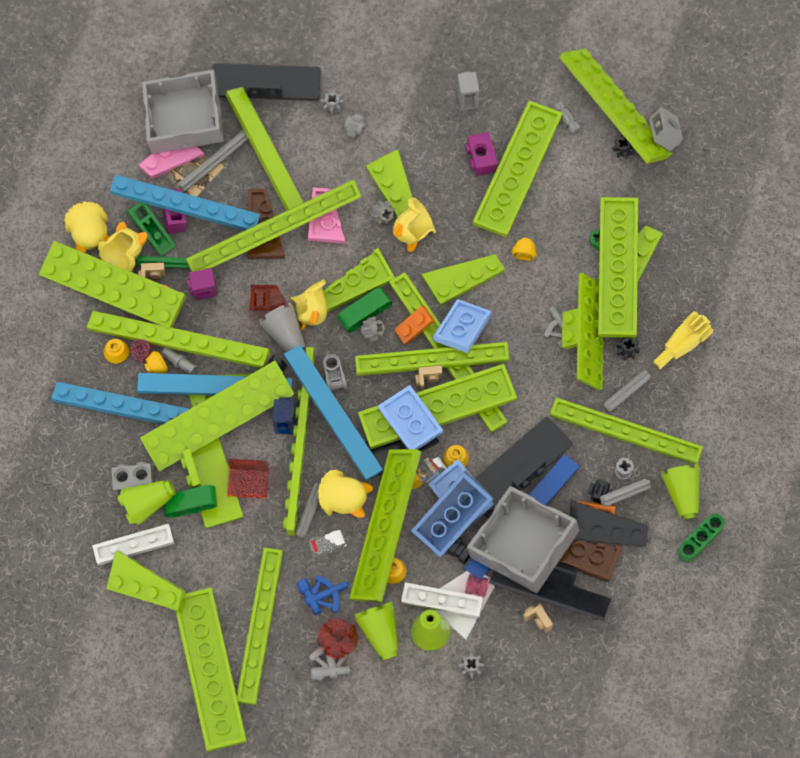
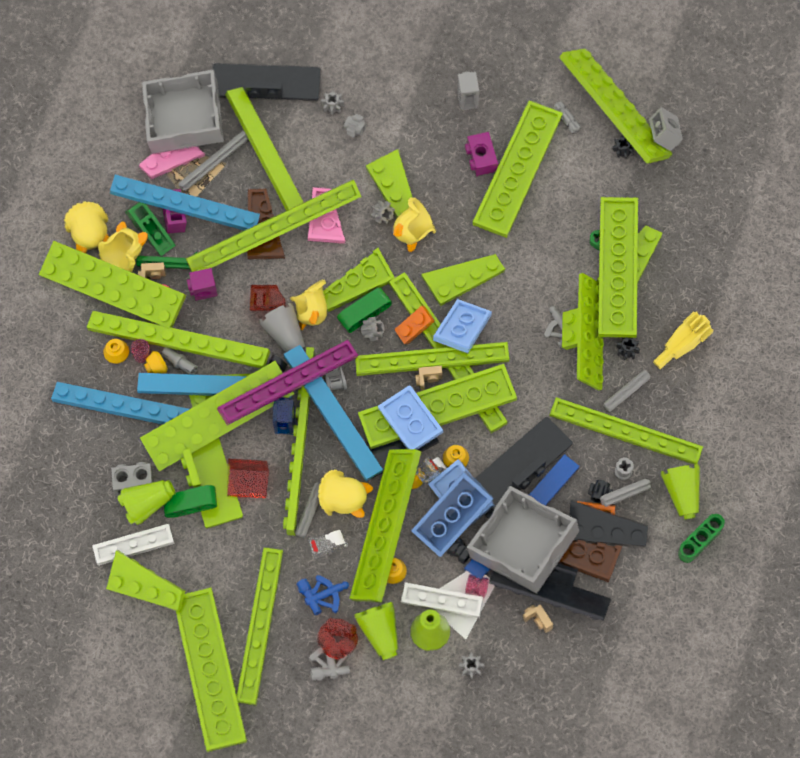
yellow cone [511,238,537,261] -> none
none -> magenta tile [217,340,358,426]

